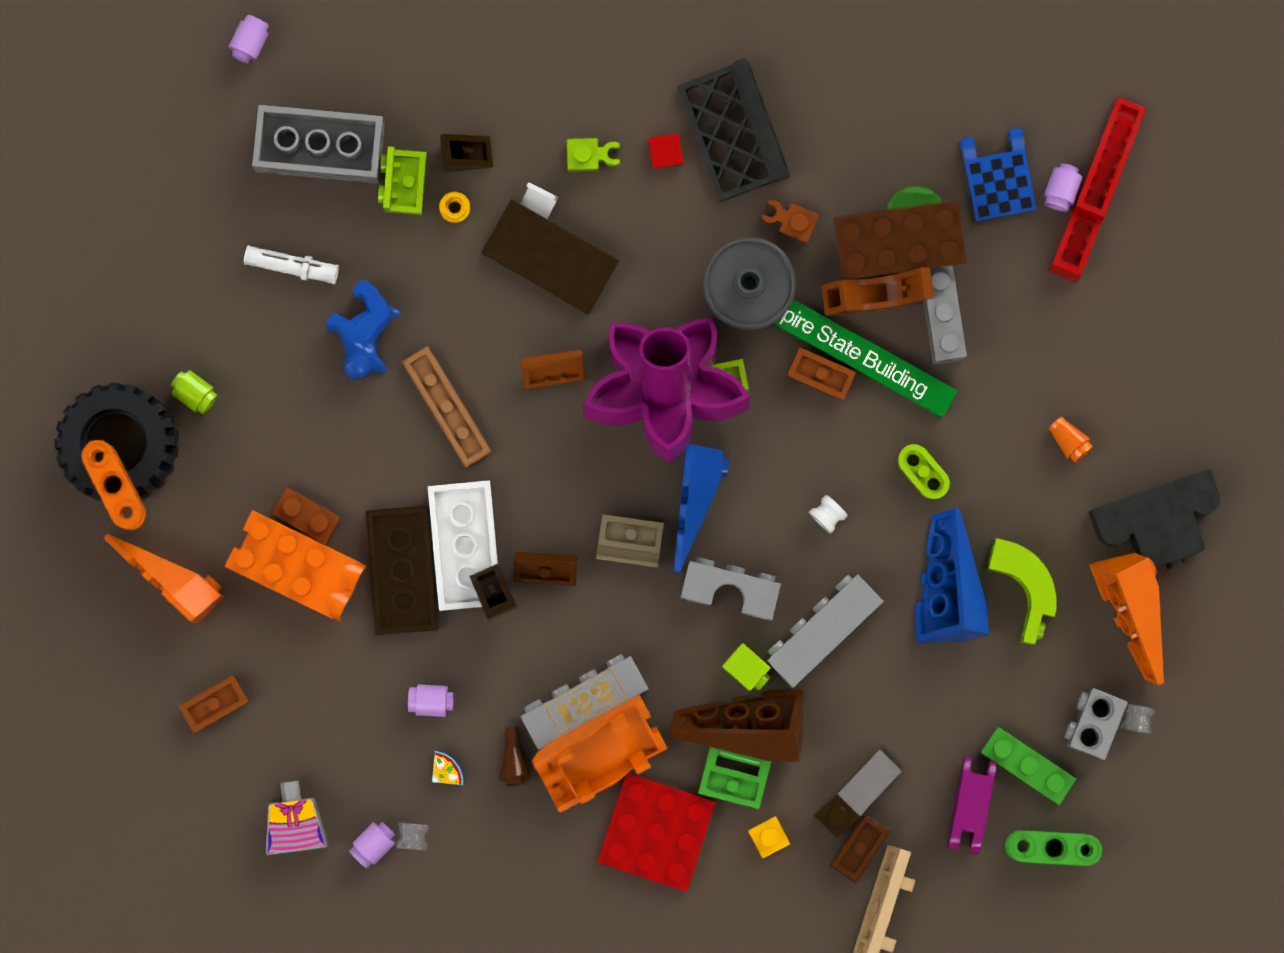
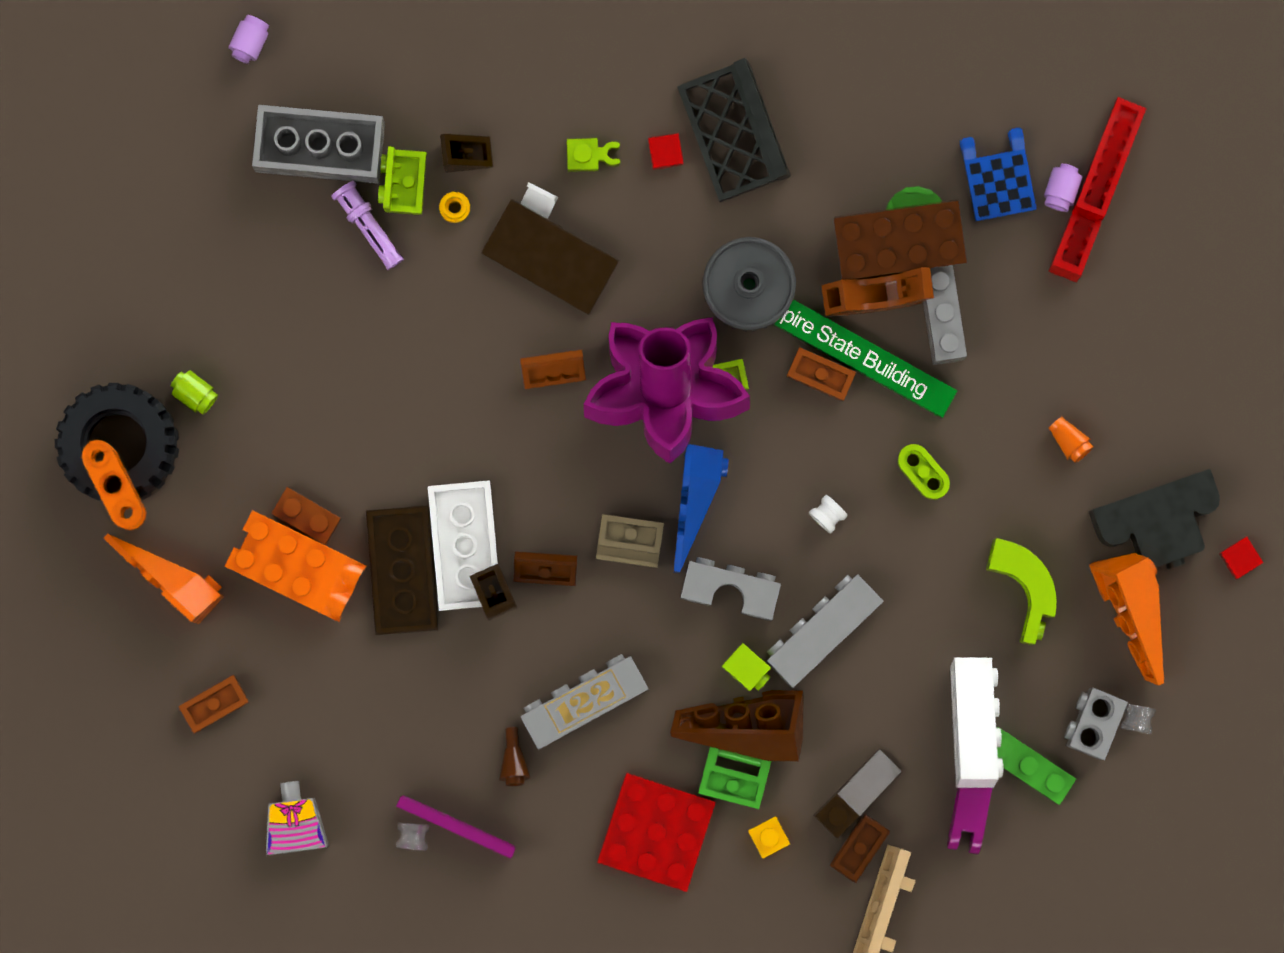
white pin [244,245,339,285] -> none
blue animal [325,279,401,380] -> none
lavender brick [349,822,396,869] -> none
medium nougat tile [402,346,493,468] -> none
lavender brick [408,684,454,717] -> none
tile [432,751,464,785] -> none
orange piece [531,694,668,813] -> none
dark orange plate [761,200,819,245] -> none
blue wedge [915,508,989,643] -> none
bright green piece [1004,830,1102,866] -> none
none -> lavender pin [331,180,404,270]
none -> magenta tile [396,795,516,859]
none -> white brick [950,657,1003,788]
none -> red tile [1219,536,1264,580]

